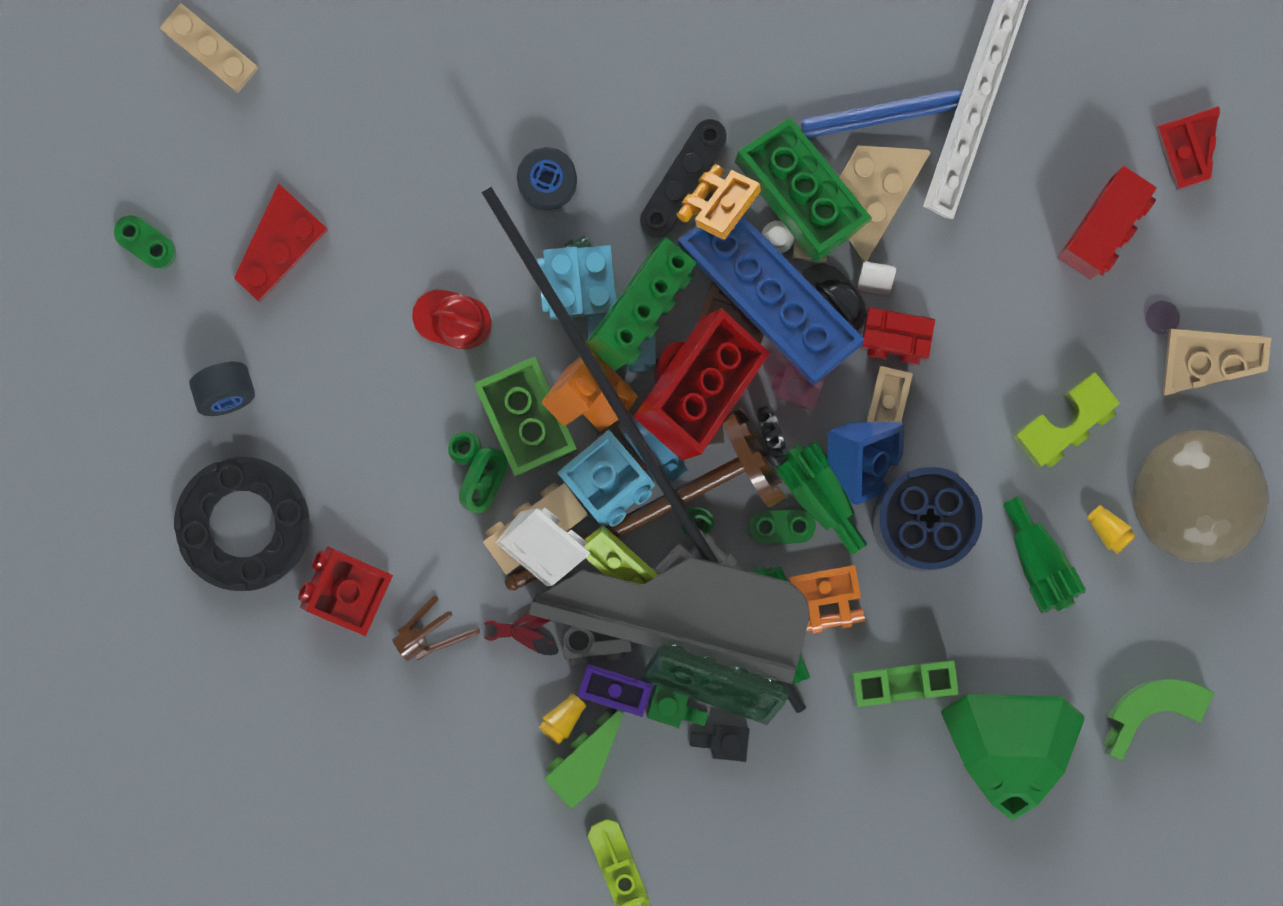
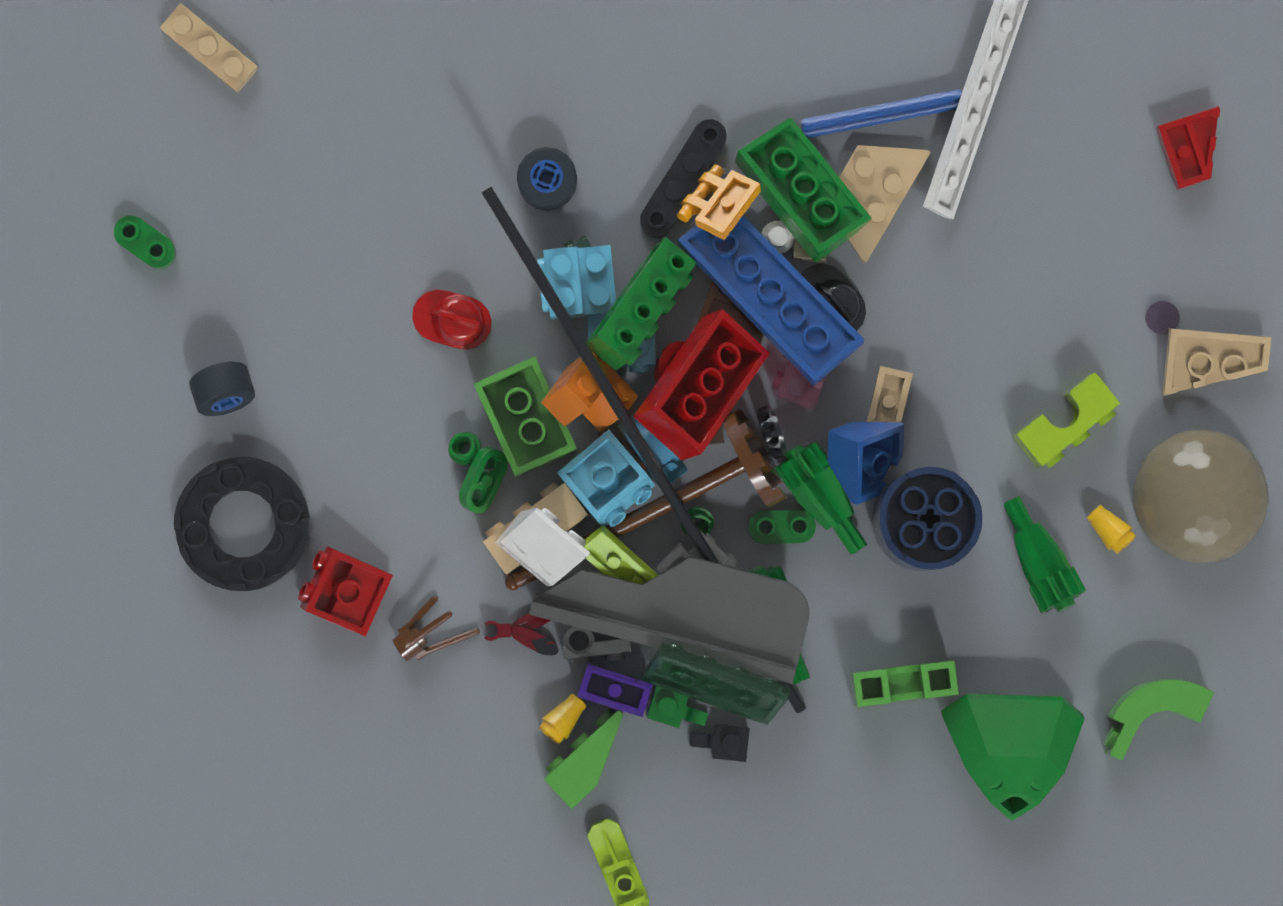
red wing [234,183,328,303] -> none
orange plate [788,565,865,634] -> none
white slope [857,261,896,295] -> none
red brick [860,307,935,365] -> none
red brick [1057,165,1157,280] -> none

